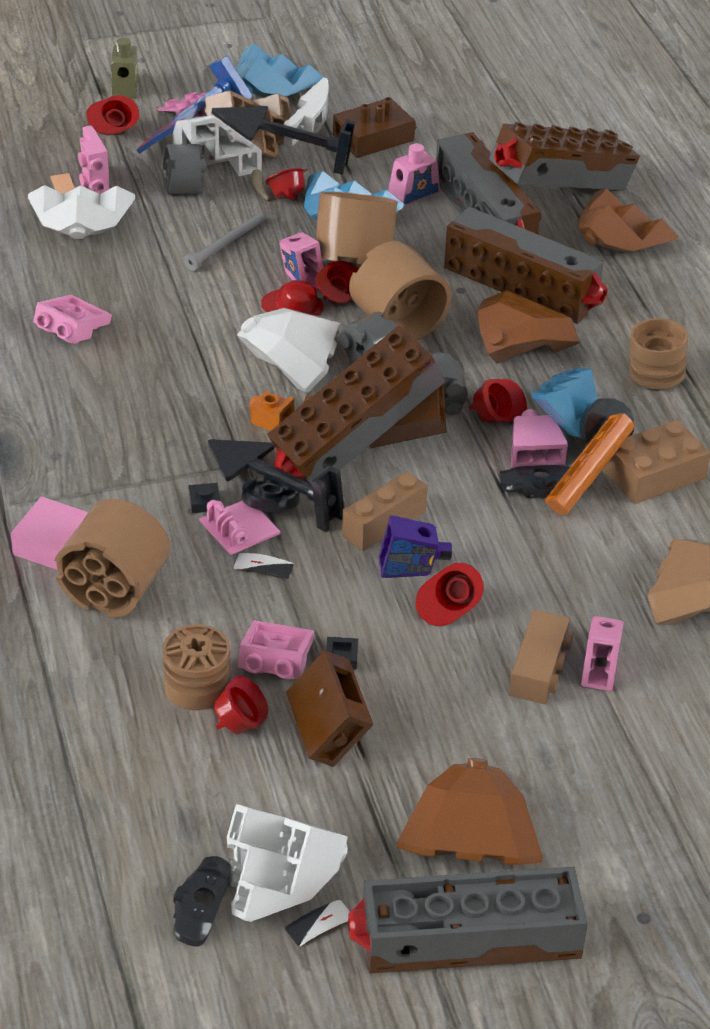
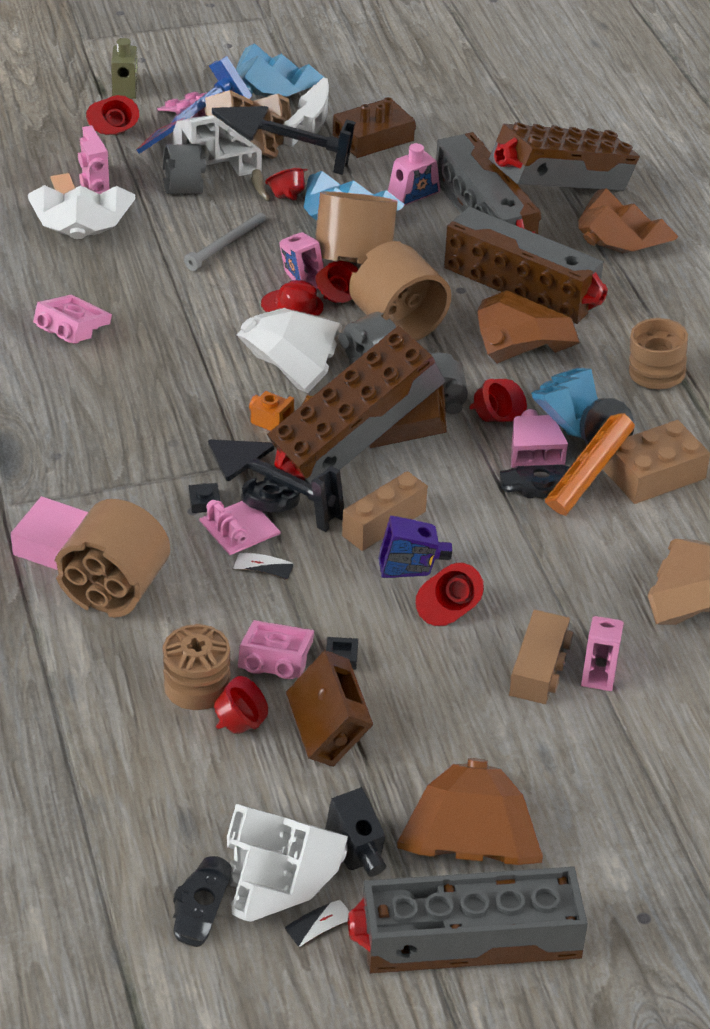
none -> black torso [325,787,386,877]

